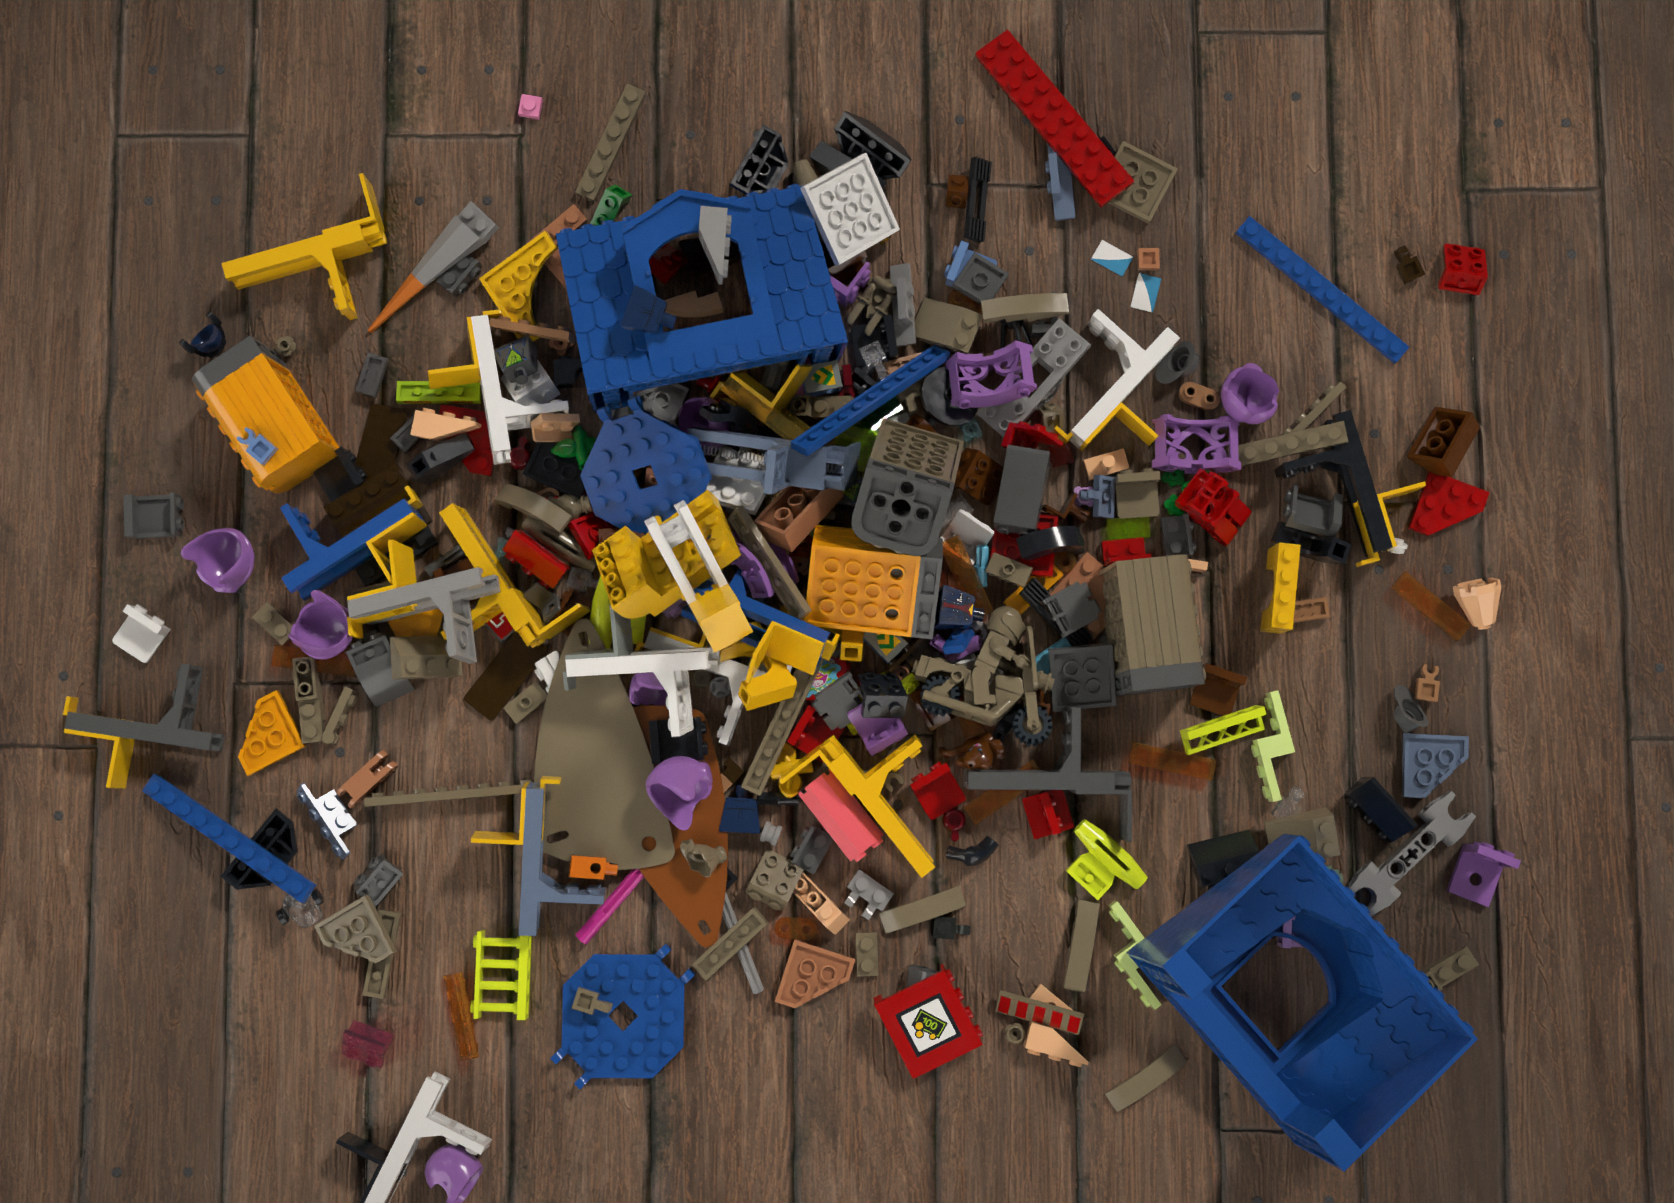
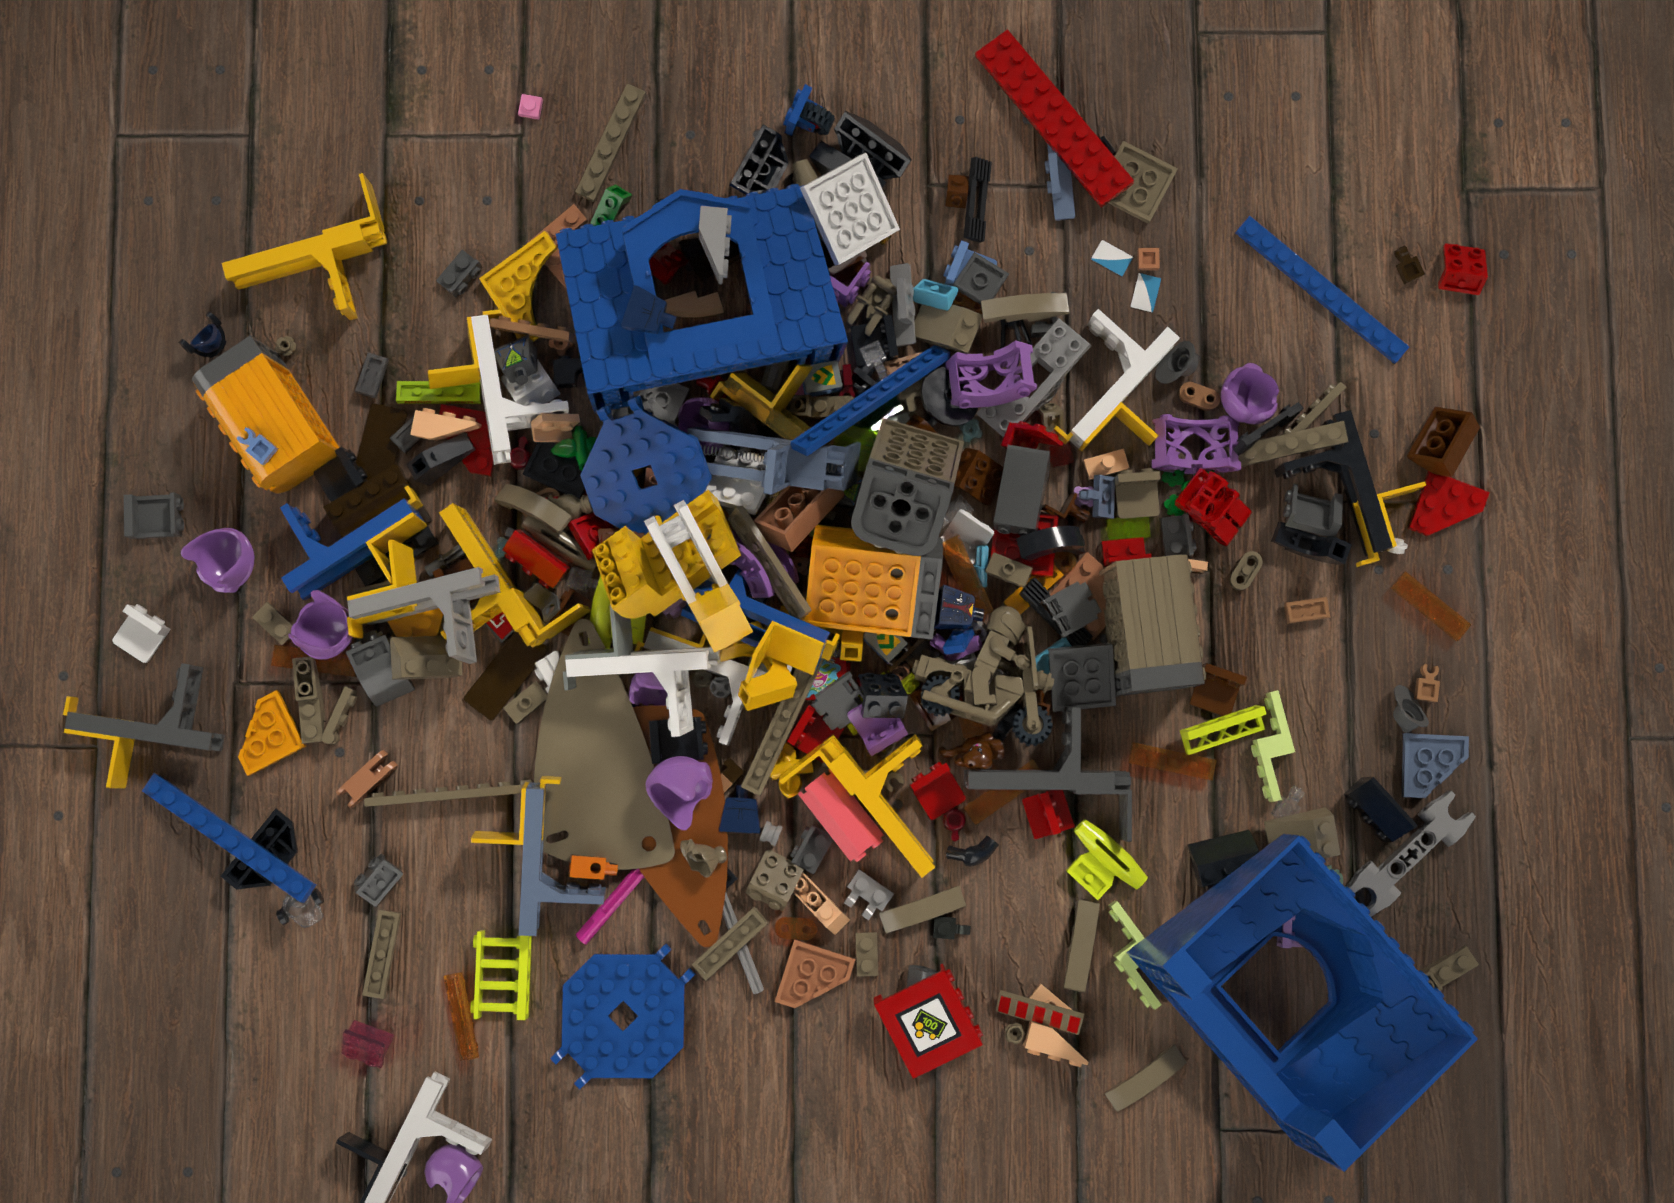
bracket [296,783,357,860] -> none
dark tan plate [314,895,397,963] -> none
light grey plate [368,201,500,333] -> none
dark tan plate [572,987,613,1015] -> none
black axle [757,790,799,807] -> none
yellow arch [1260,542,1301,634] -> none
medium lavender bracket [1446,841,1521,907] -> none
light nougat cone [1453,578,1501,630] -> none
none -> plate [783,84,835,136]
none -> medium azure slope [913,279,958,311]
none -> dark tan plate [1229,551,1263,590]
none -> black container [1233,402,1304,456]

